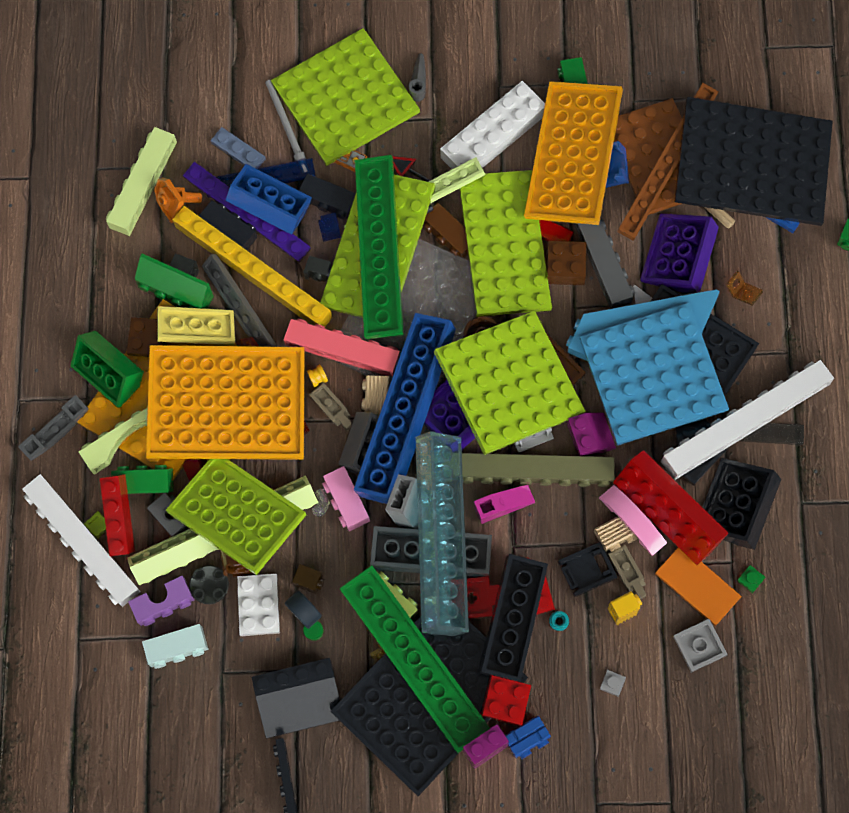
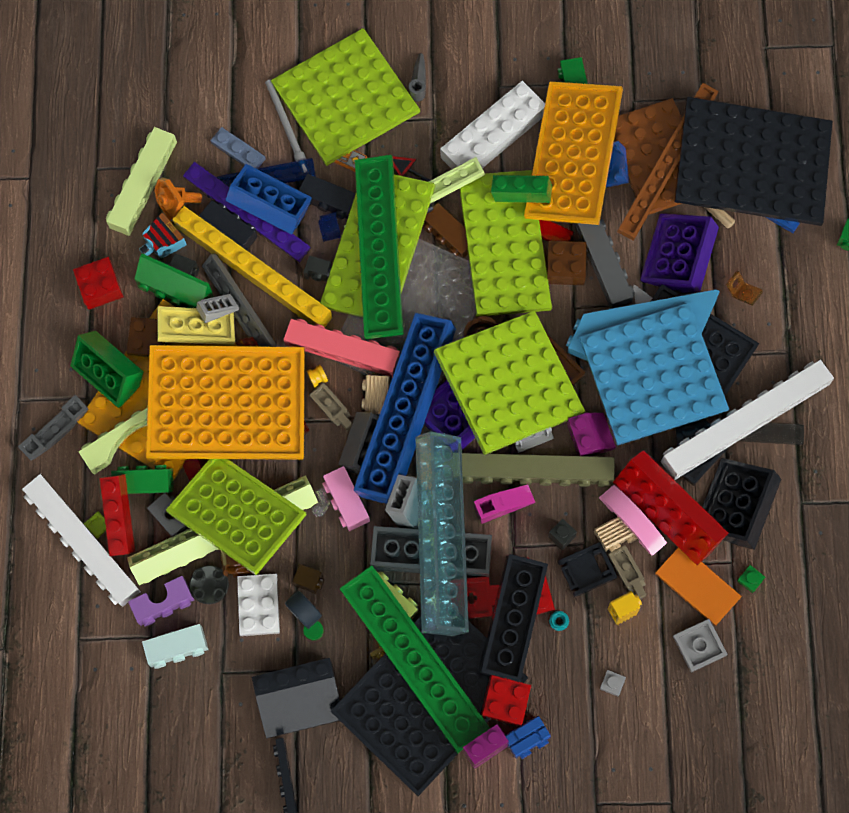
none -> red brick [73,257,124,310]
none -> torso [139,213,187,258]
none -> light grey slope [196,294,239,323]
none -> green brick [491,175,552,203]
none -> pearl dark grey brick [548,519,577,550]

